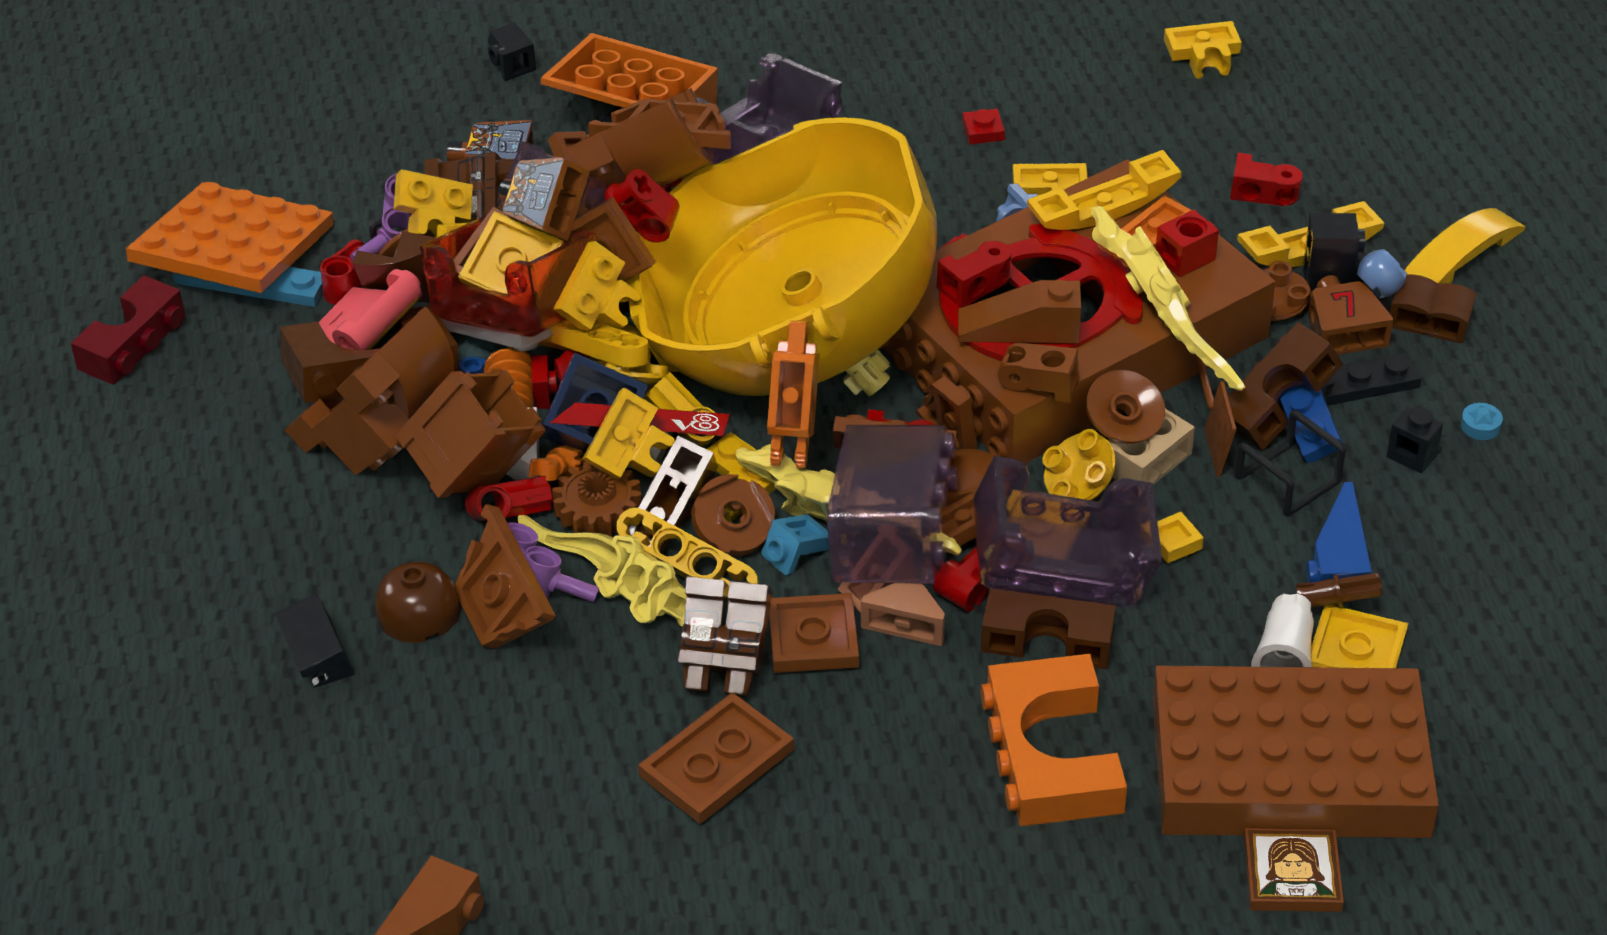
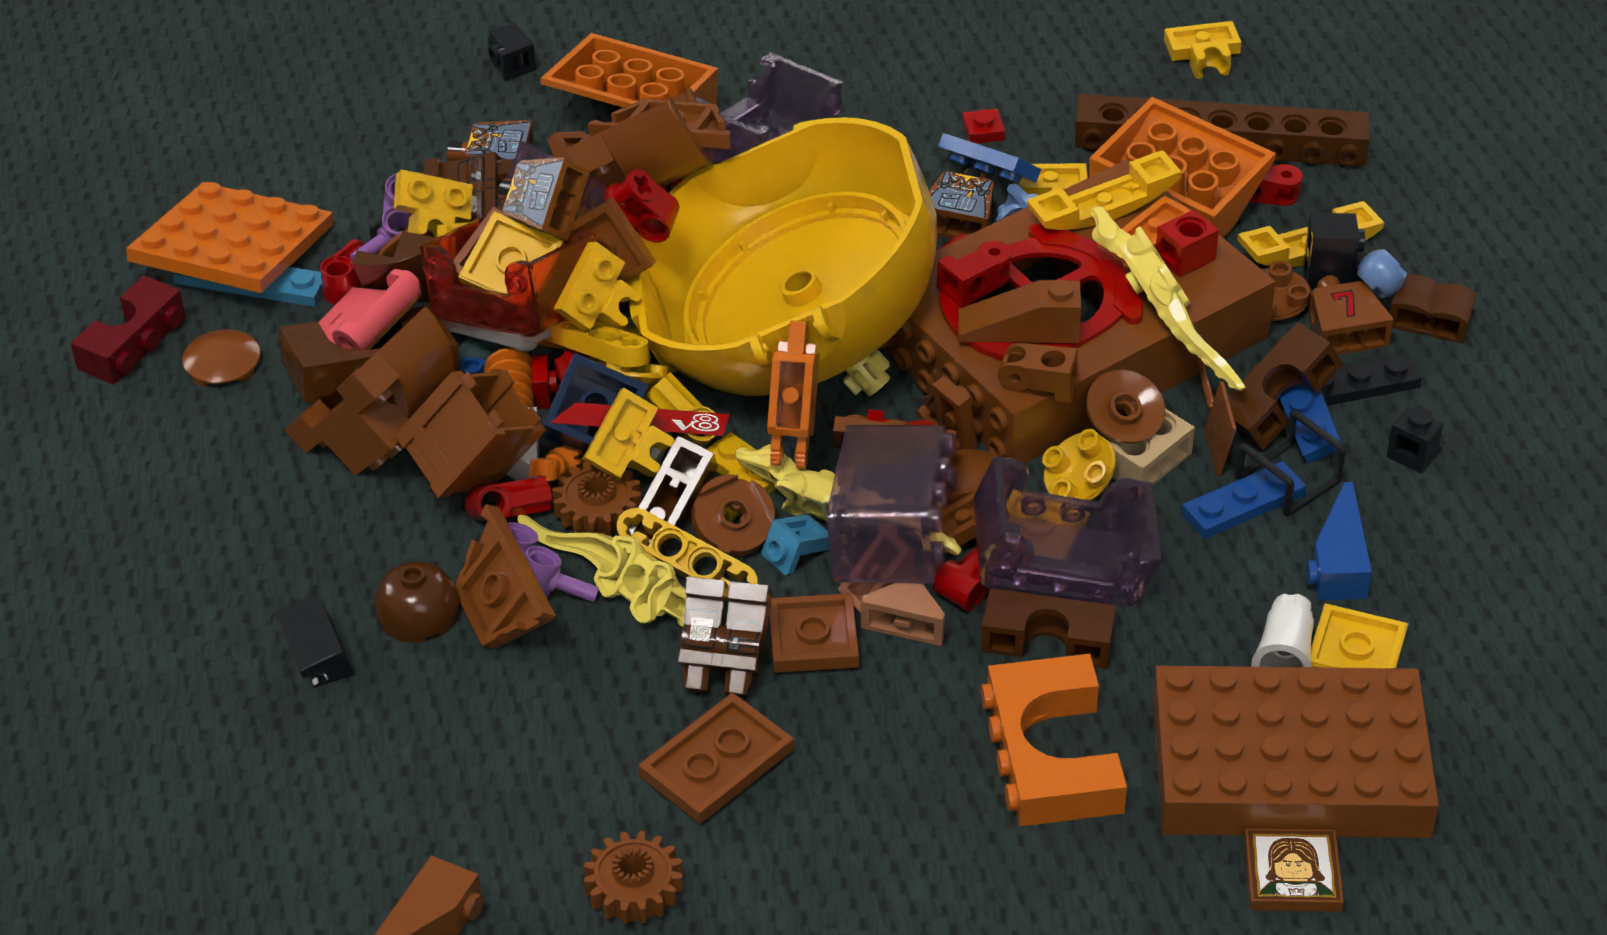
yellow plate [1145,512,1204,563] -> none
reddish brown axle [1296,573,1383,608] -> none
yellow slope [1404,208,1526,284] -> none
dark azure tile [1461,403,1503,440] -> none
none -> dark orange dish [182,329,260,386]
none -> dark orange gear [584,831,683,924]
none -> torso [929,167,994,239]
none -> blue plate [938,133,1042,184]
none -> reddish brown brick [1074,94,1369,166]
none -> orange slope [1089,97,1276,238]
none -> blue plate [1181,461,1307,539]

